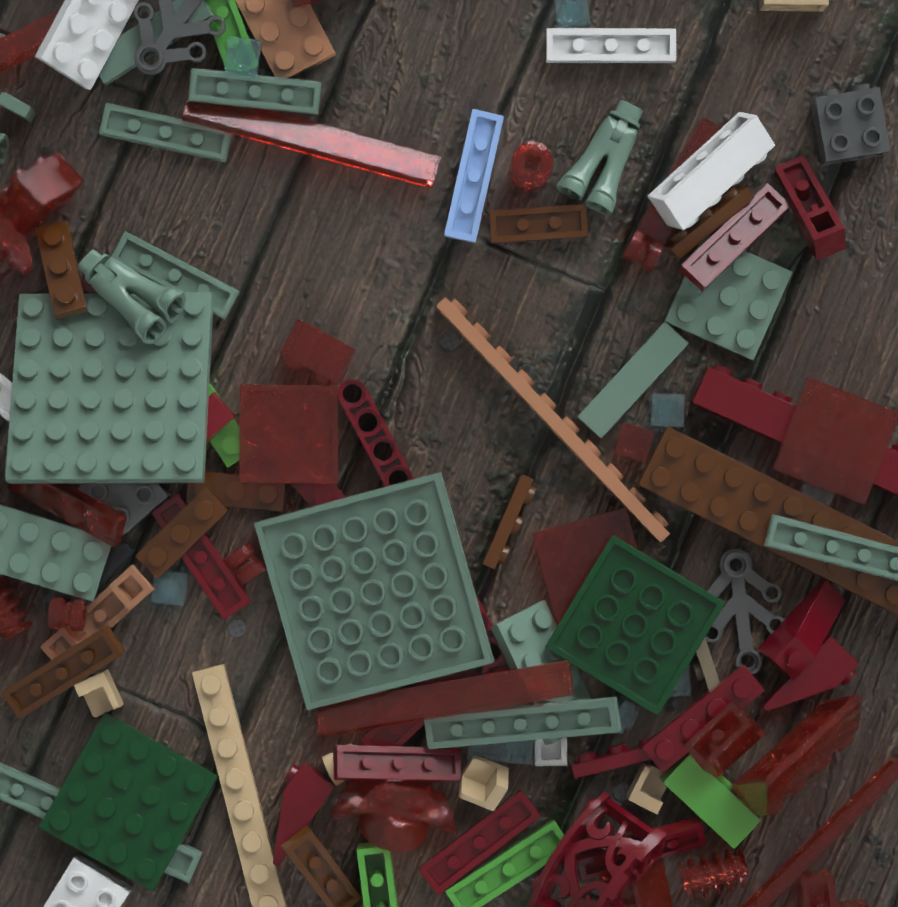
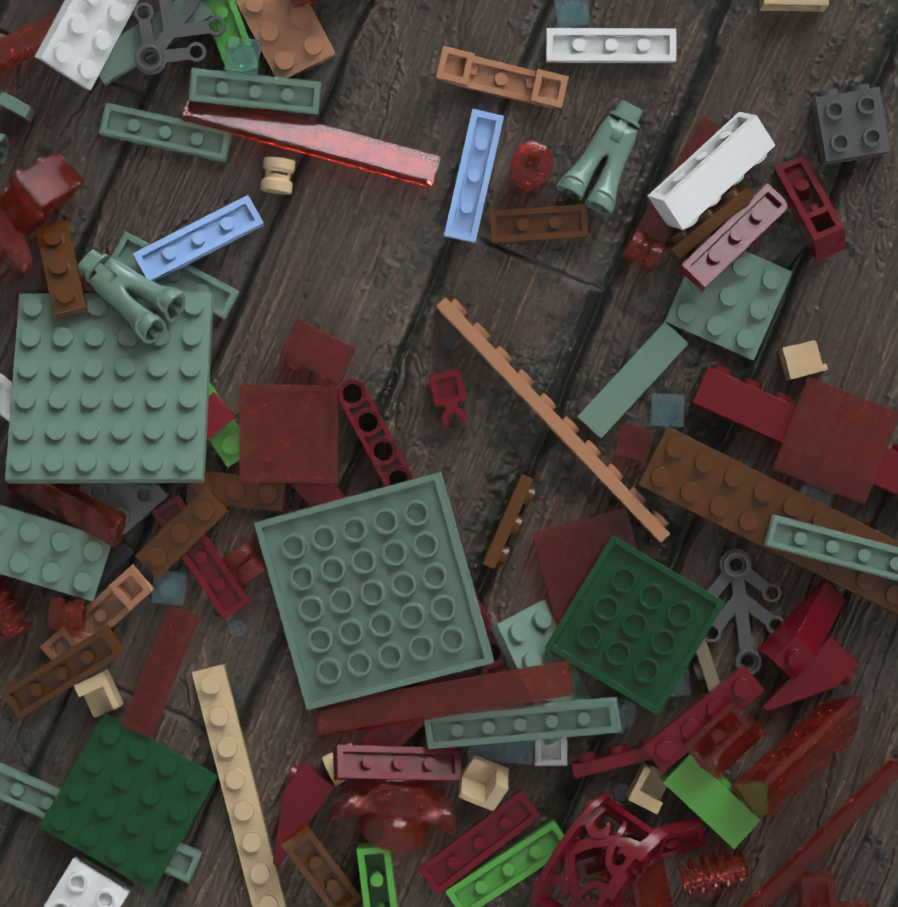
none -> clear red plate [121,604,201,738]
none -> light blue plate [133,195,264,282]
none -> tan wheel [260,157,296,195]
none -> dark red plate [428,369,467,428]
none -> nougat slope [436,46,569,109]
none -> tan panel [778,340,828,381]

